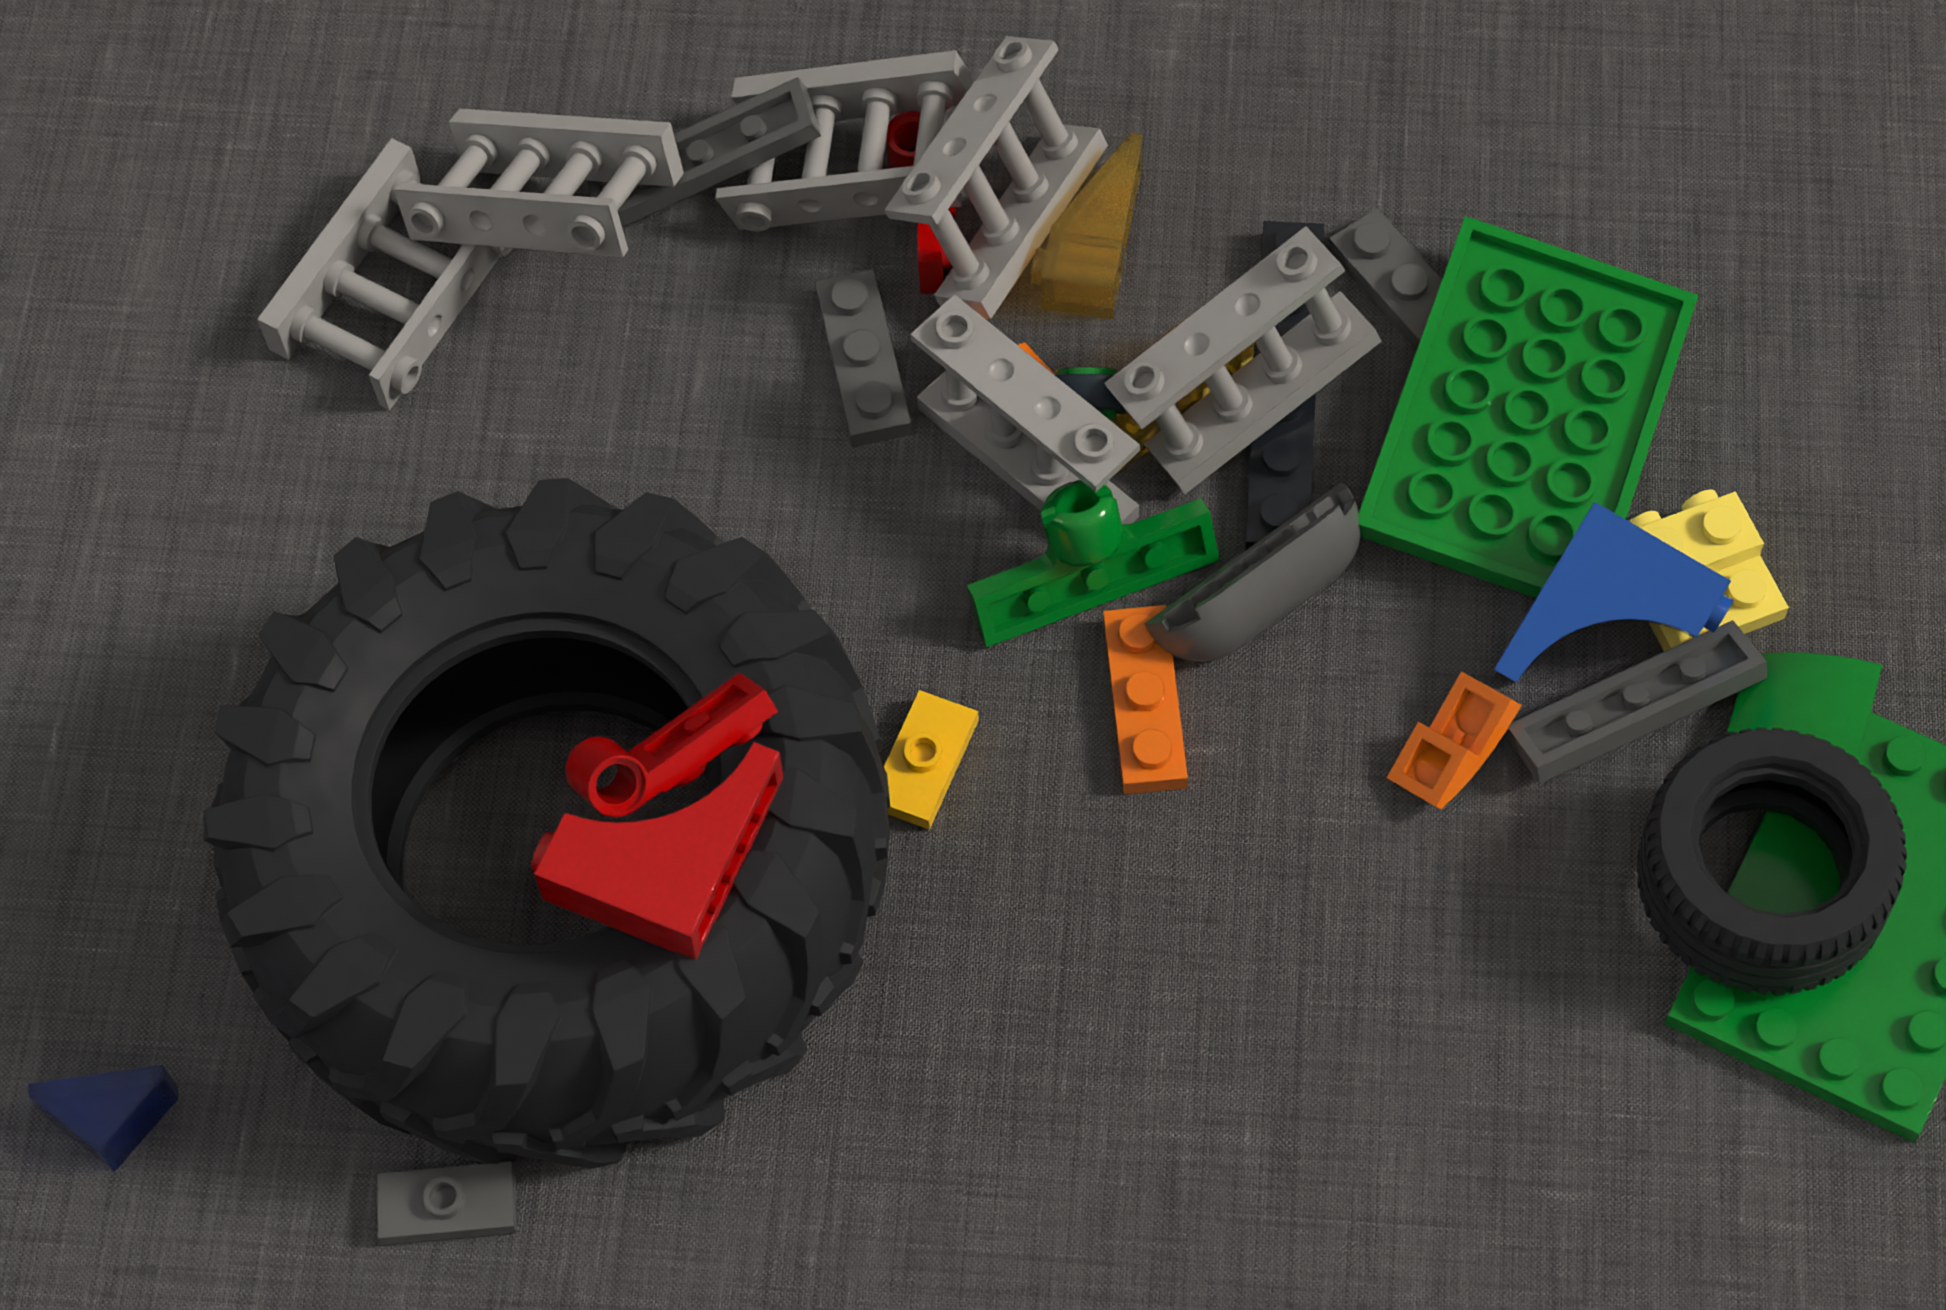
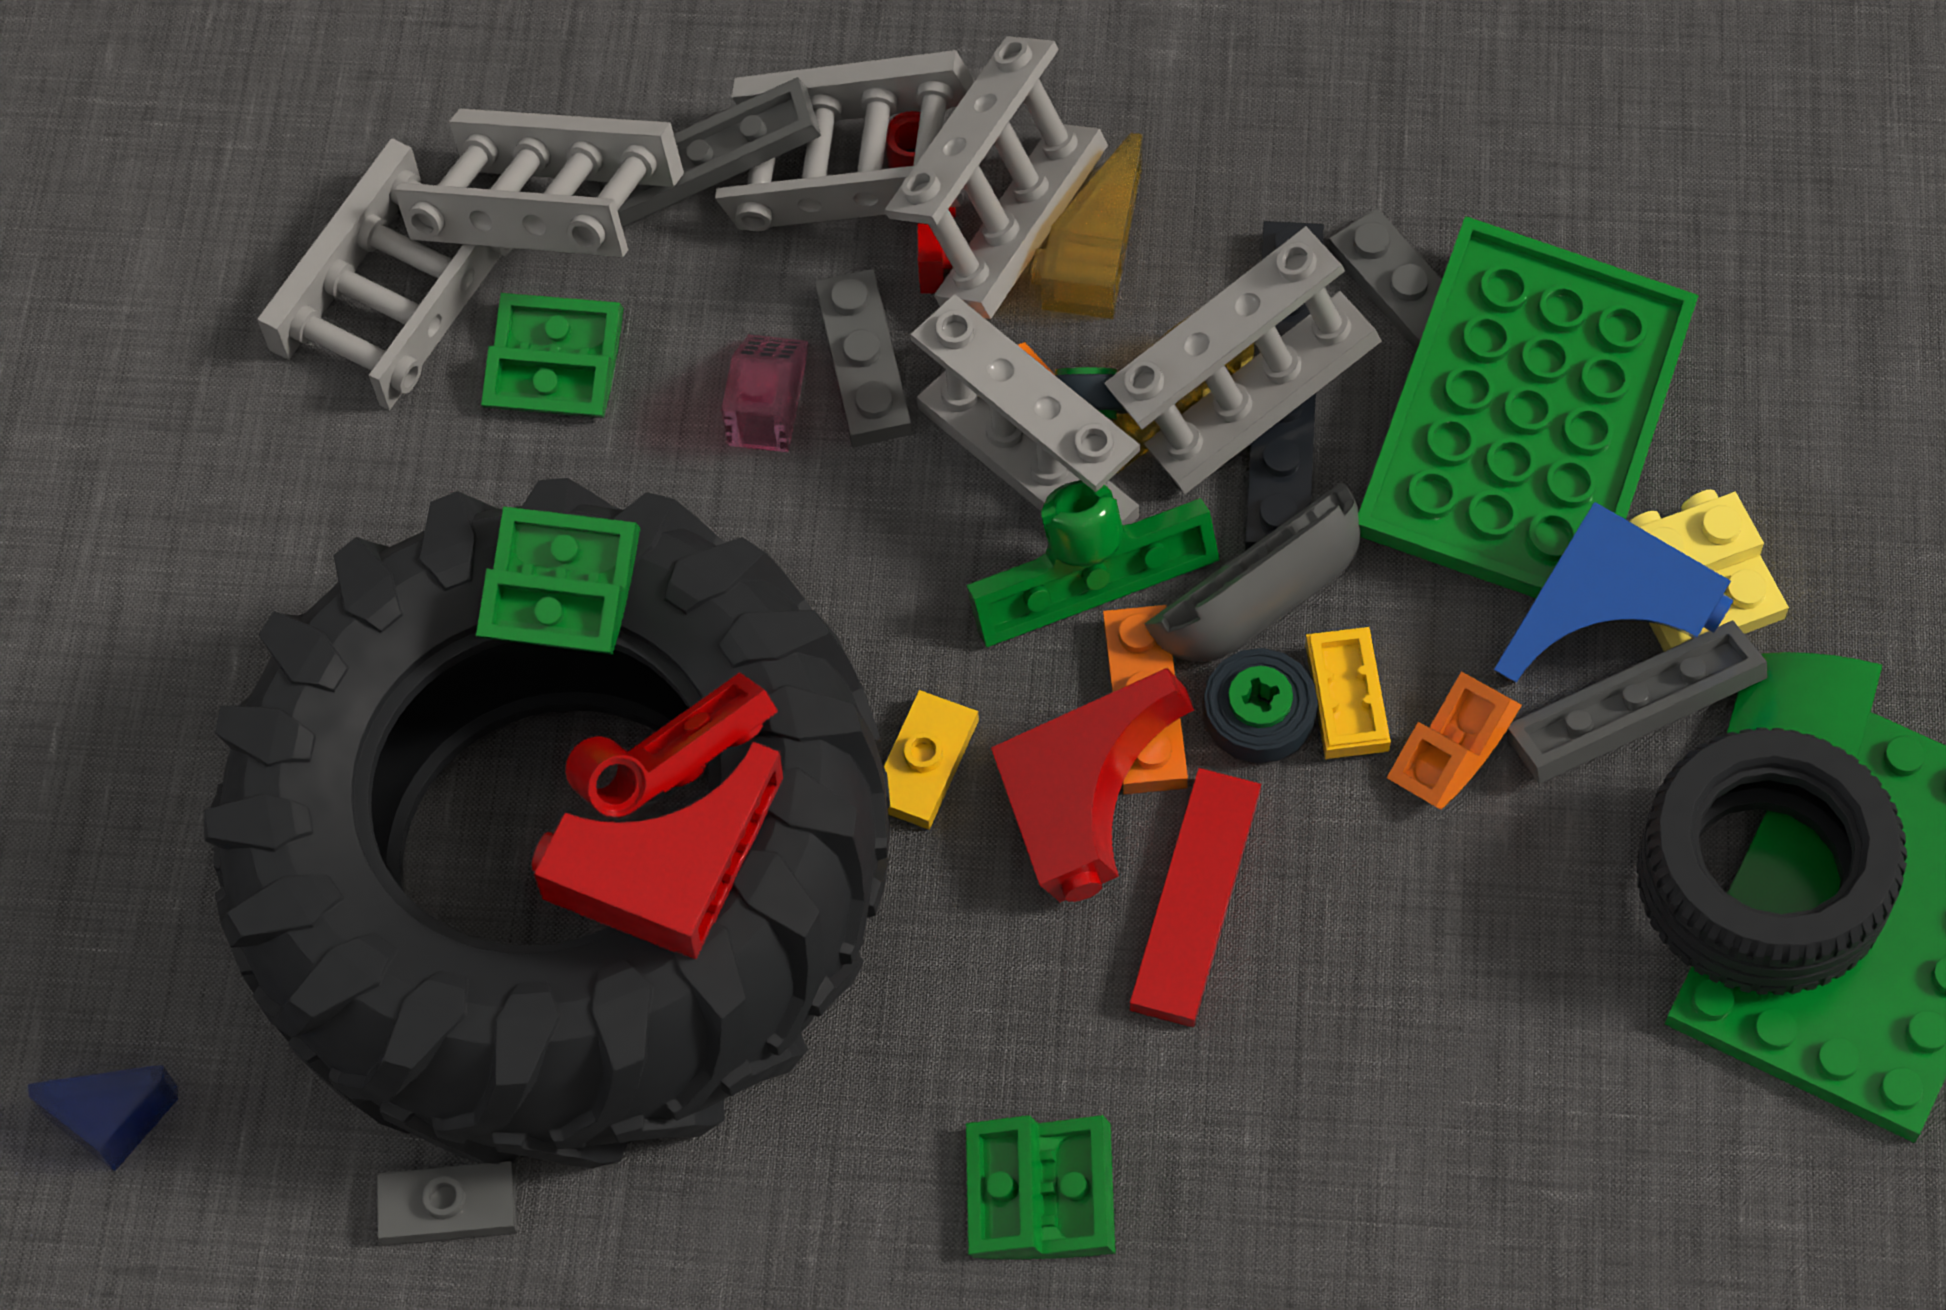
none -> green slope [476,506,640,654]
none -> green slope [481,293,624,418]
none -> clear pink slope [721,334,809,453]
none -> green slope [966,1115,1115,1259]
none -> red arch [991,668,1194,902]
none -> red tile [1130,768,1261,1028]
none -> black wheel [1202,648,1318,763]
none -> yellow plate [1305,627,1391,759]

